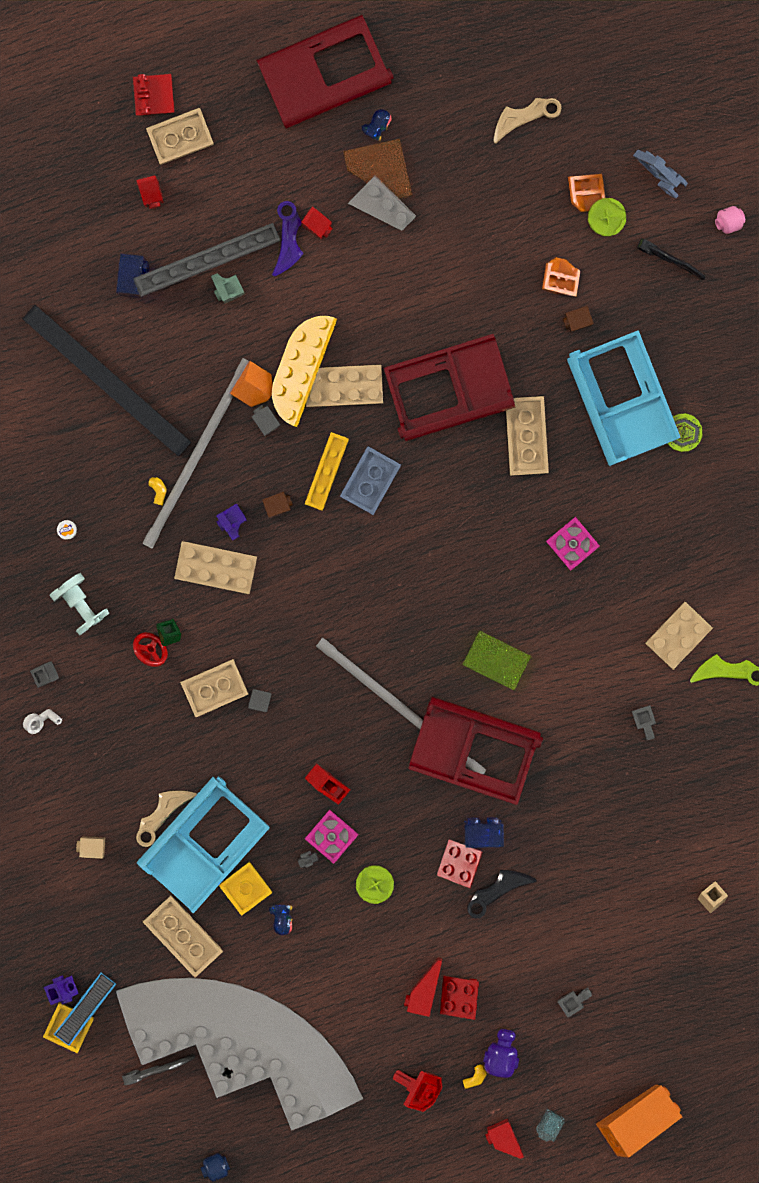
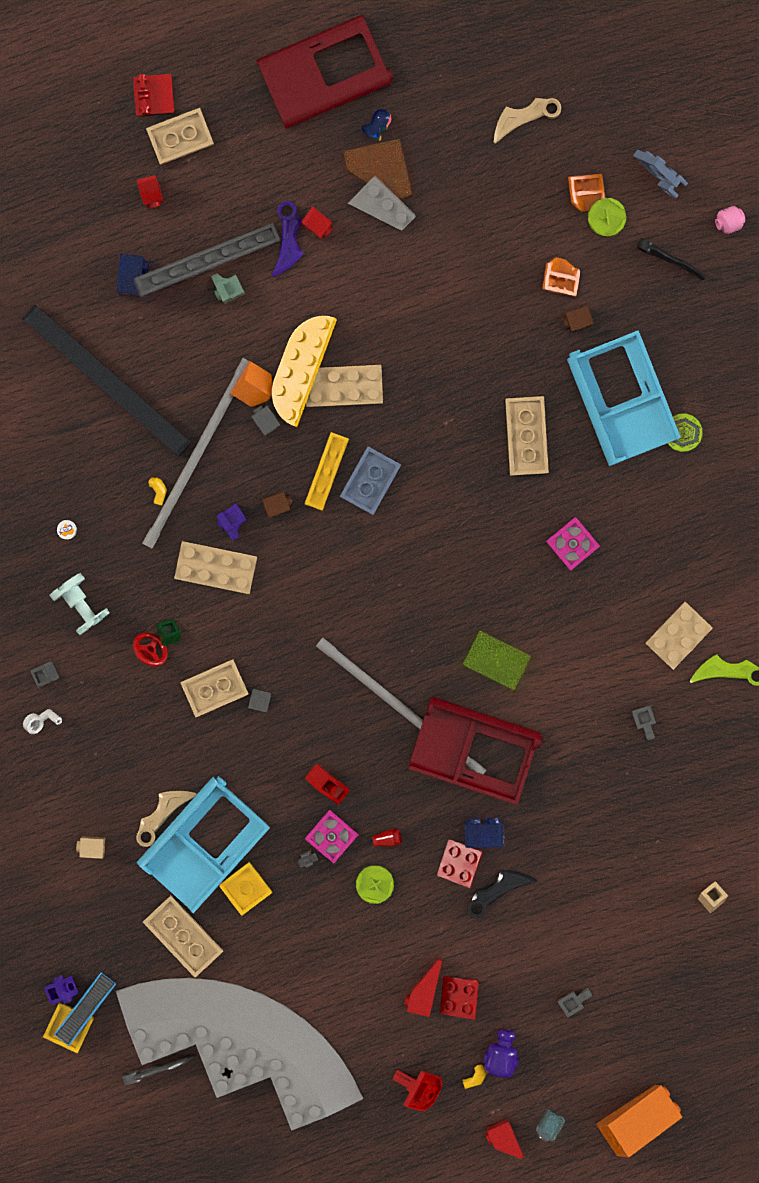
dark blue head [200,1153,230,1182] -> none
clear blue animal [269,904,292,935] -> none
dark red piece [384,334,516,441] -> none
none -> red cone [372,828,402,847]

